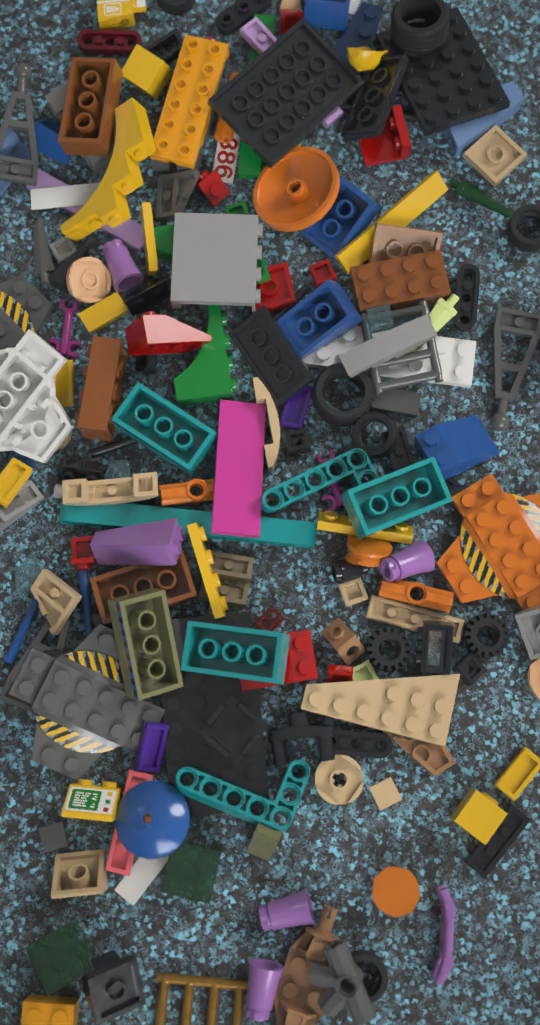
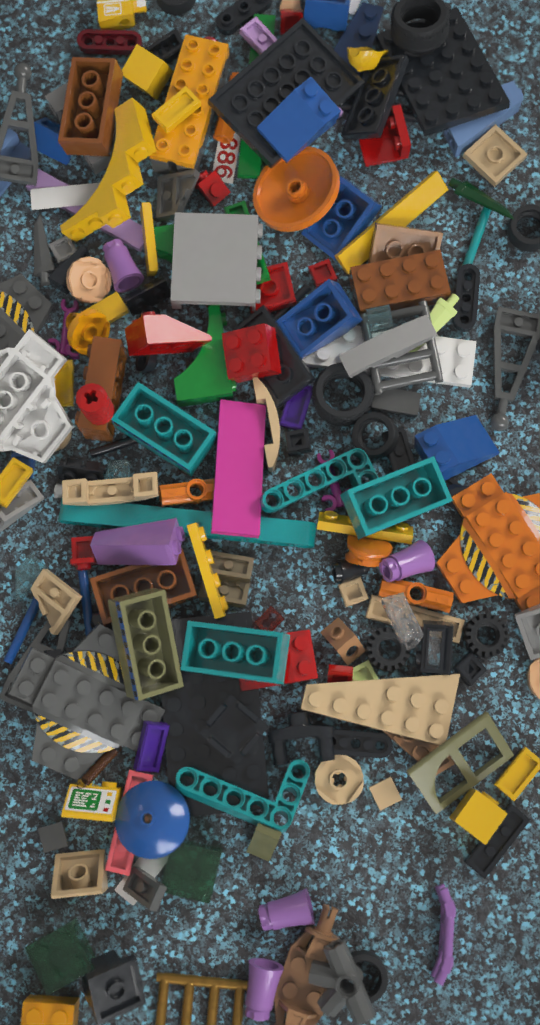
orange hat [372,866,420,918] -> none
none -> light orange tile [66,309,110,355]
none -> red piece [76,383,114,425]
none -> reddish brown piece [77,746,122,789]
none -> dark grey plate [123,866,167,912]
none -> yellow tile [152,86,201,134]
none -> red brick [221,323,282,383]
none -> blue slope [257,77,341,163]
none -> clear bracket [381,592,424,650]
none -> olive window [406,711,514,814]
none -> teal bar [462,207,491,265]

